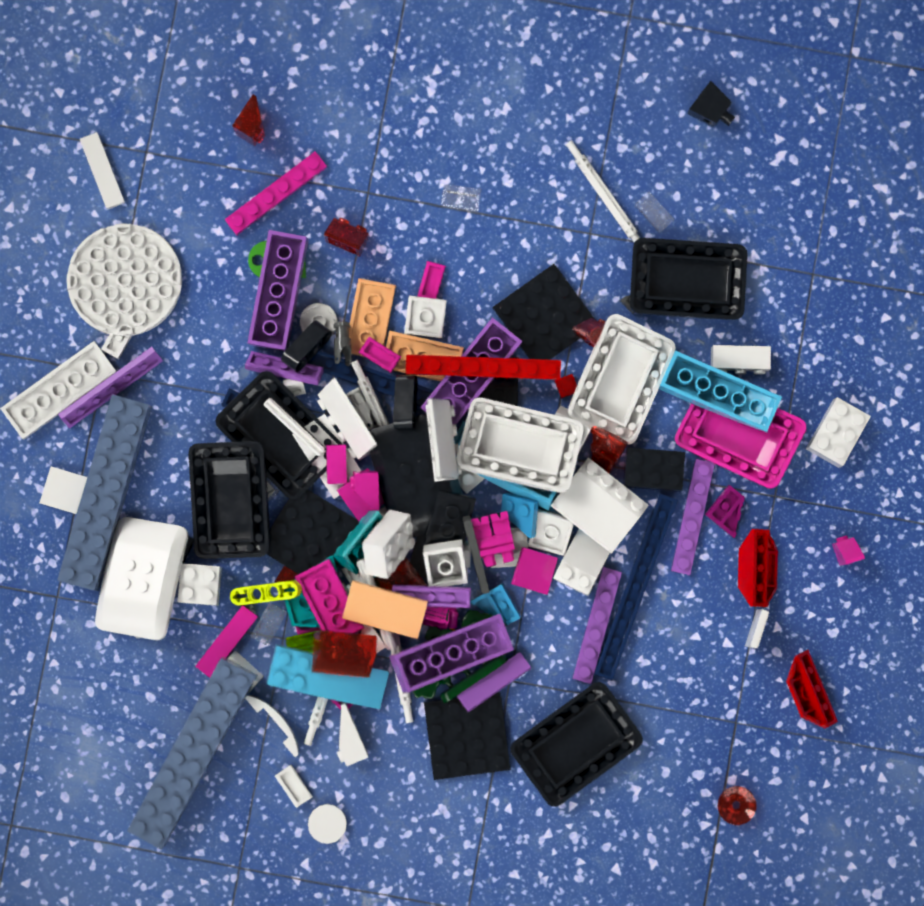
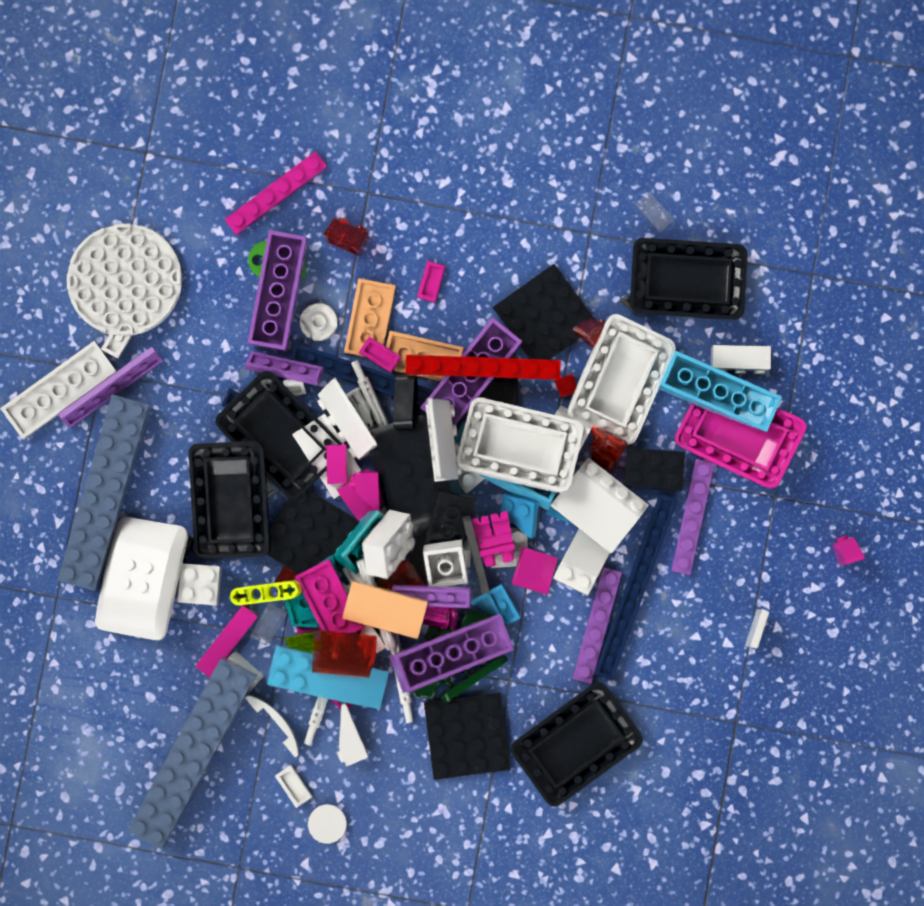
white tile [39,467,87,514] -> none
white tile [80,132,125,210] -> none
clear red slope [232,94,265,146] -> none
white axle [264,398,325,456] -> none
black beam [281,320,332,372] -> none
dark grey piece [333,321,352,366] -> none
white tile [404,295,447,338] -> none
clear slope [441,184,481,211] -> none
medium lavender tile [457,652,531,712] -> none
white tile [528,509,574,556] -> none
white axle [566,140,640,243] -> none
black torso [687,81,735,127] -> none
magenta wing [705,485,745,538] -> none
clear red dish [717,786,757,825] -> none
red wedge [738,529,778,607] -> none
red wedge [786,650,838,728] -> none
white brick [806,397,871,468] -> none

